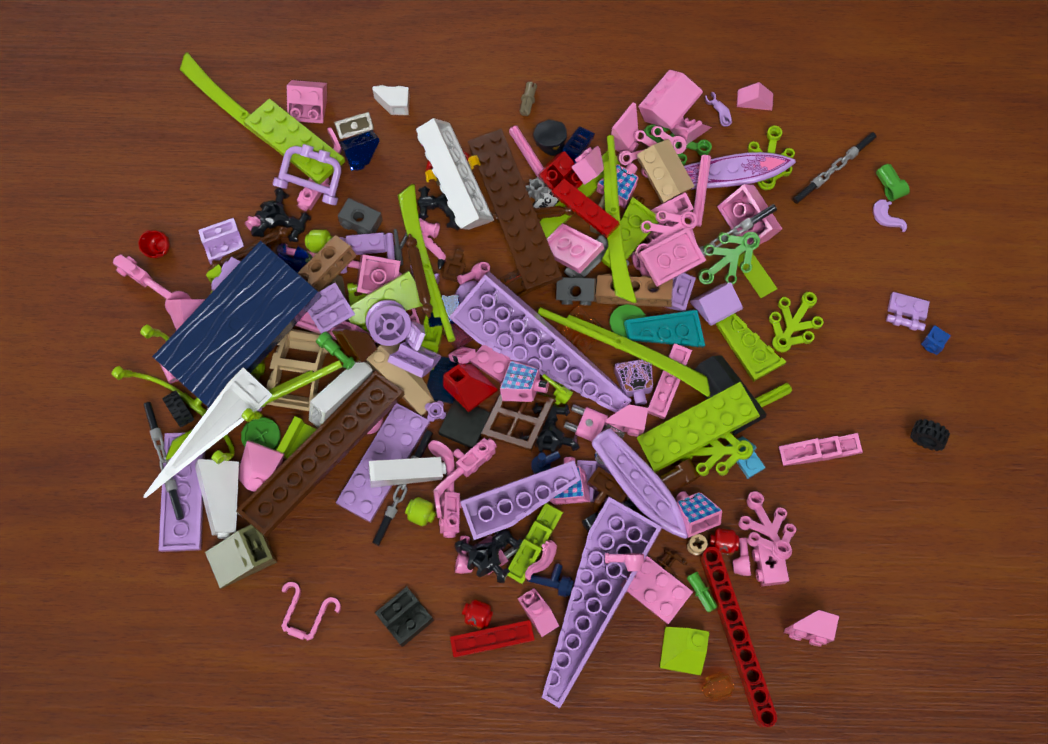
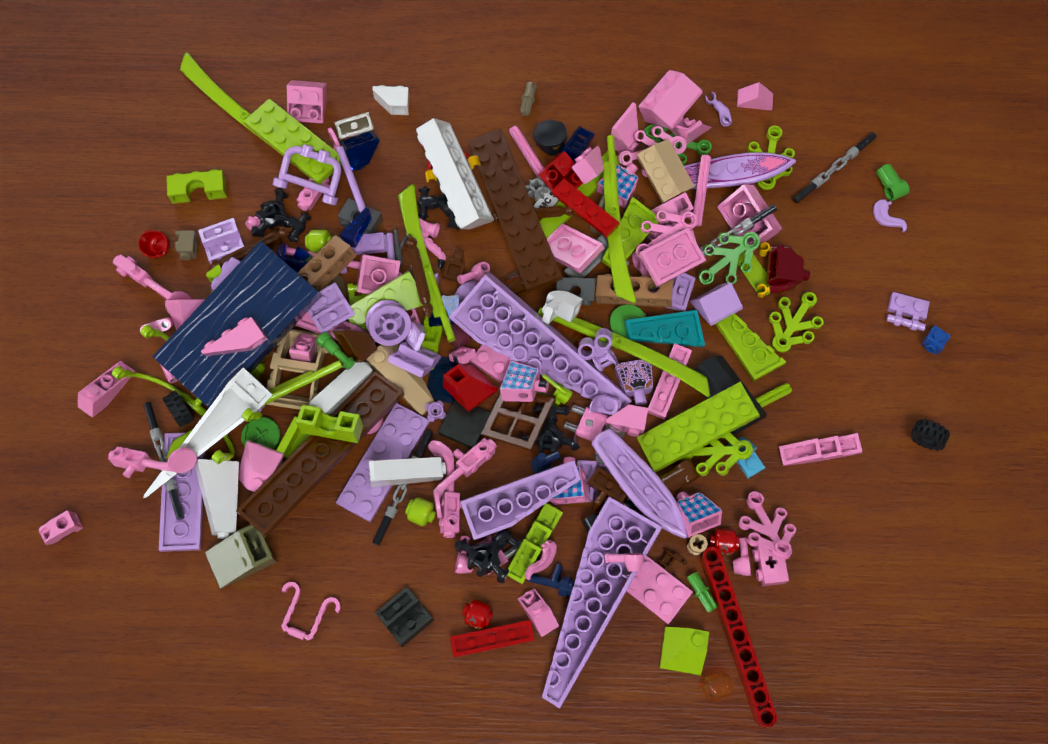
bright pink slope [784,610,839,647] -> none
none -> bright pink leg [38,510,84,545]
none -> bright pink slope [78,361,135,418]
none -> bright pink piece [108,447,197,478]
none -> bright pink piece [140,317,174,332]
none -> lime arch [167,169,227,204]
none -> dark tan brick [175,231,199,261]
none -> bright pink slope [201,317,268,356]
none -> bright pink slope [289,334,317,363]
none -> lime arch [296,405,364,443]
none -> lavender bar [336,146,368,215]
none -> clear blue slope [340,208,372,248]
none -> white brick [542,291,583,324]
none -> lavender piece [578,328,618,372]
none -> lavender hair [590,395,621,415]
none -> dark red torso [757,242,810,298]

